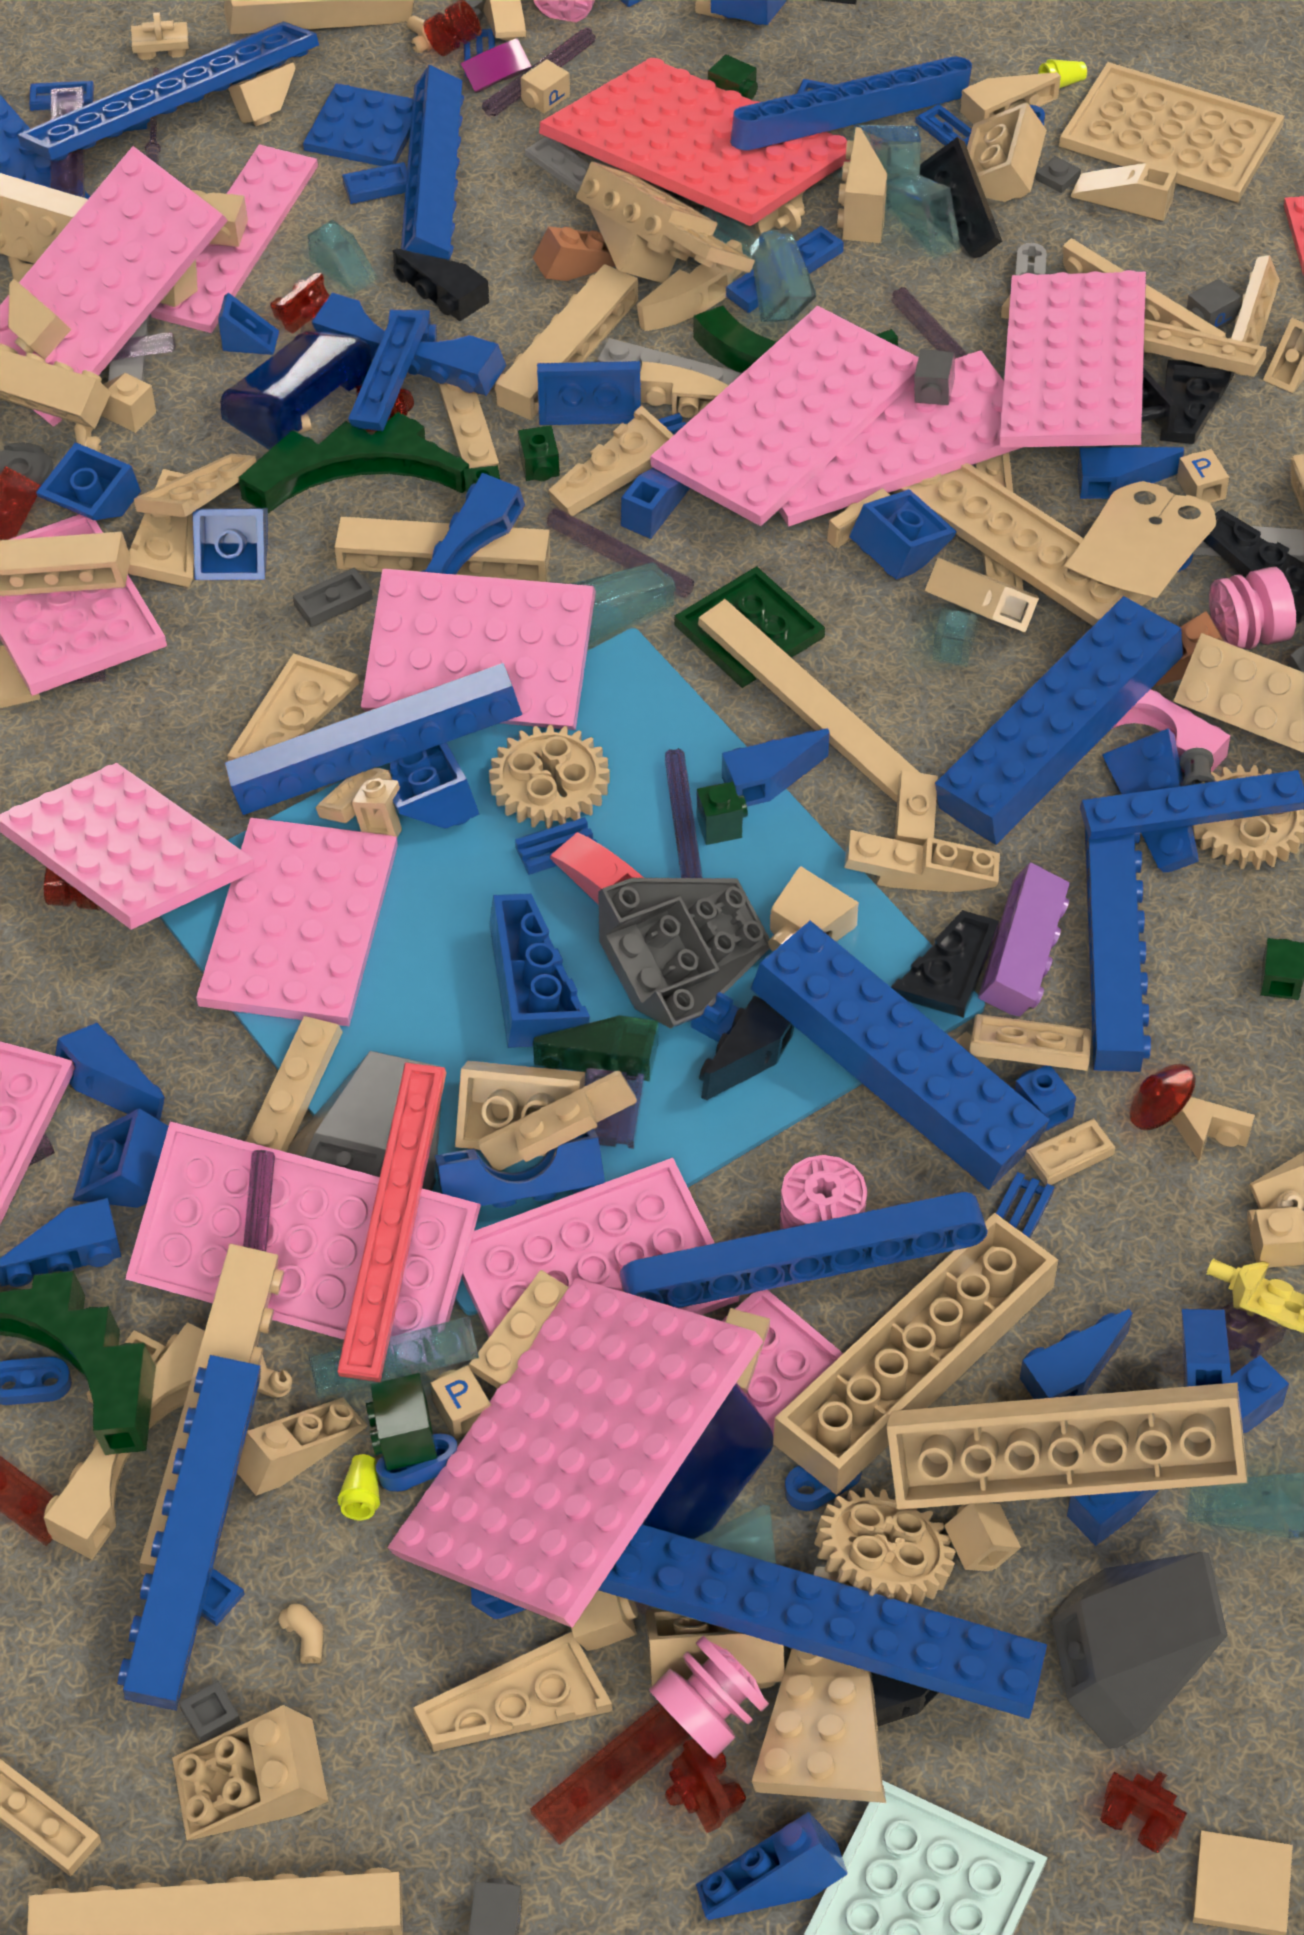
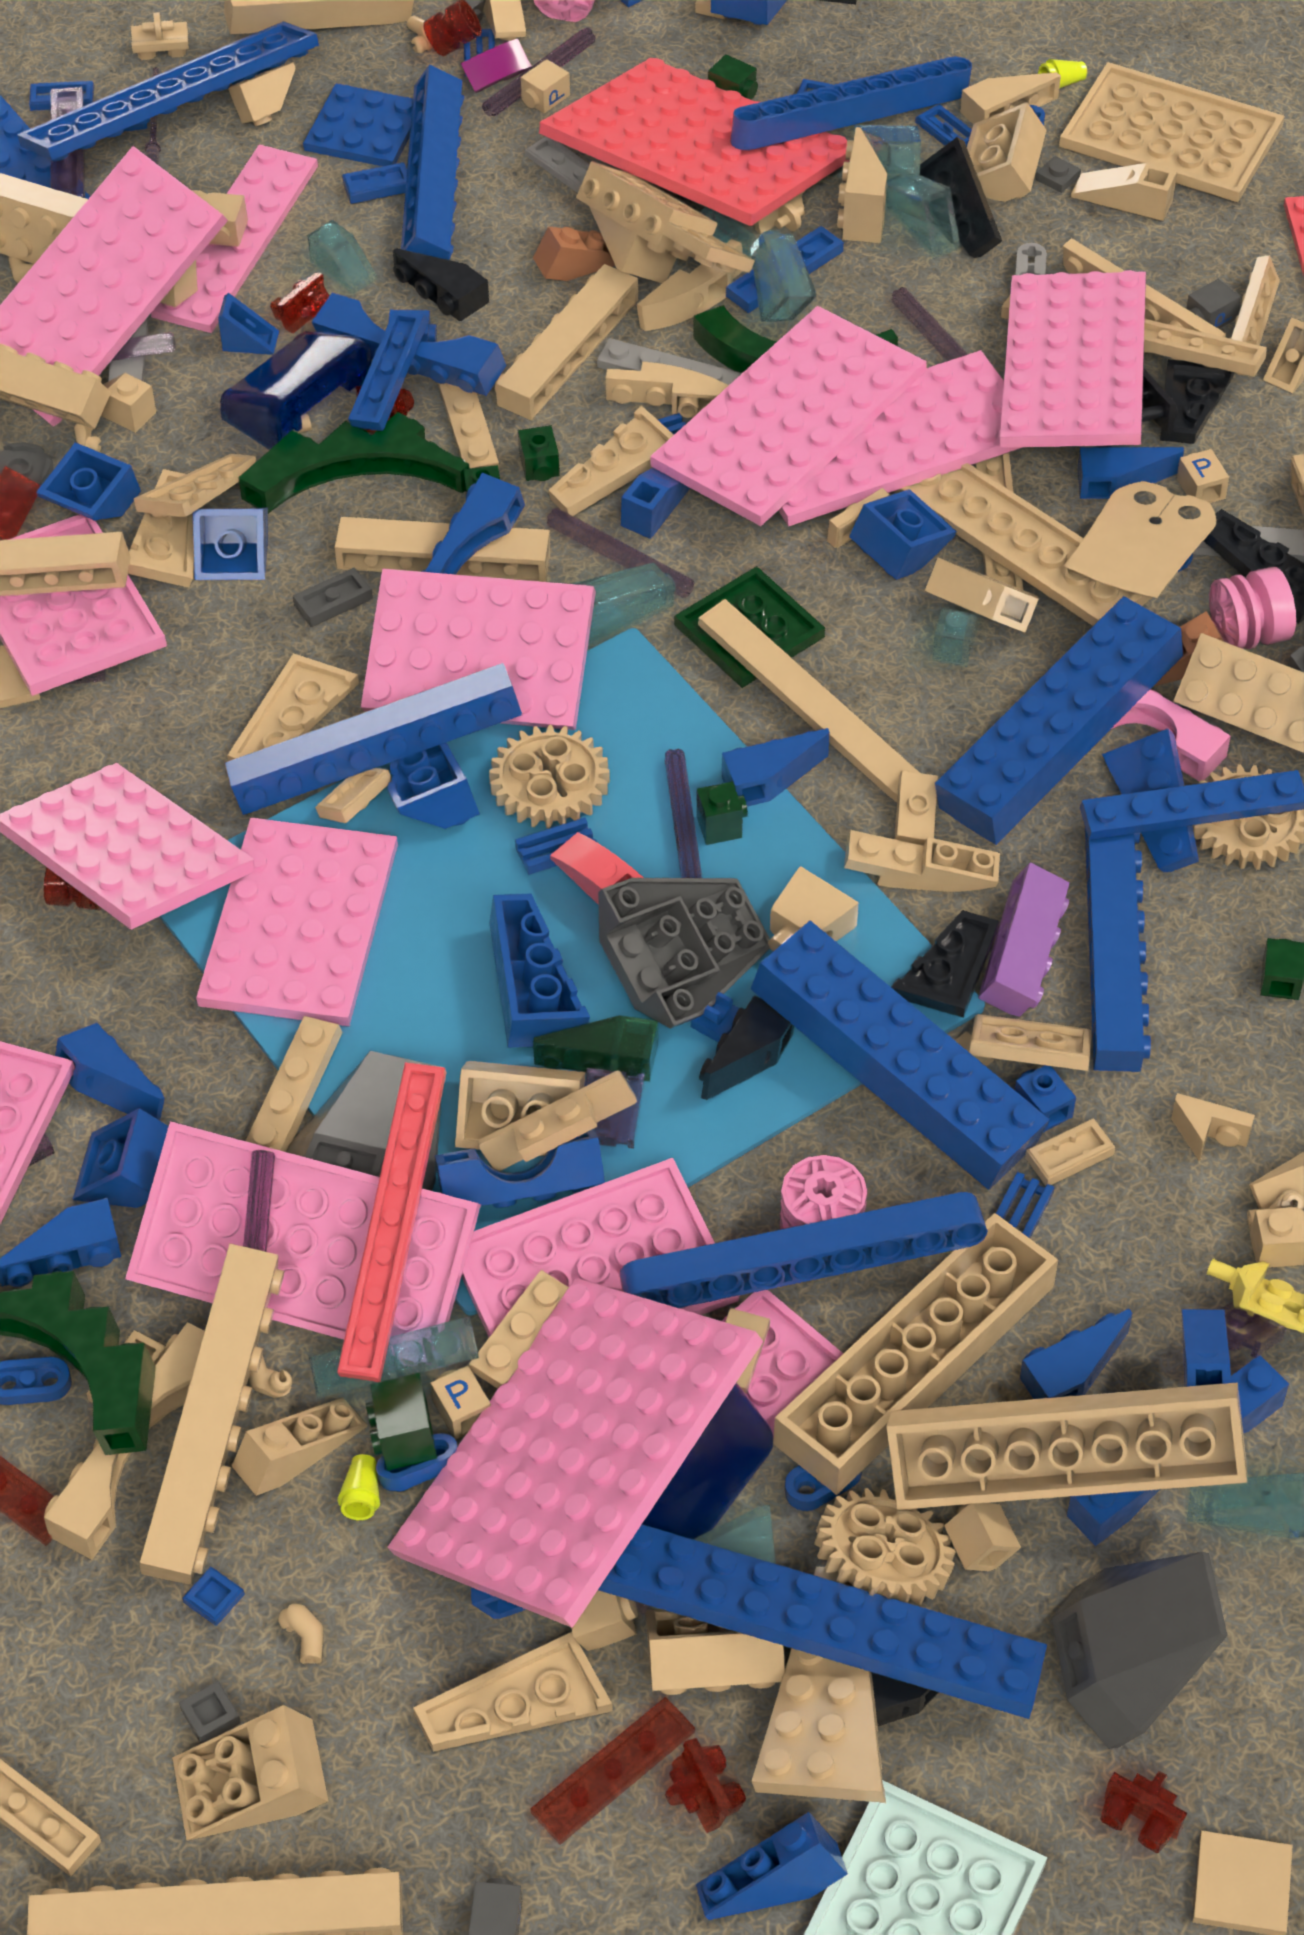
tan slope [8,279,72,360] -> none
blue brick [117,1355,261,1711] -> none
tan bracket [352,778,402,838] -> none
blue plate [537,361,641,425] -> none
bright pink wheel [649,1635,769,1759] -> none
dark grey brick [914,349,955,405] -> none
clear red dish [1129,1064,1196,1130] -> none
dark grey bush [1180,748,1216,786] -> none

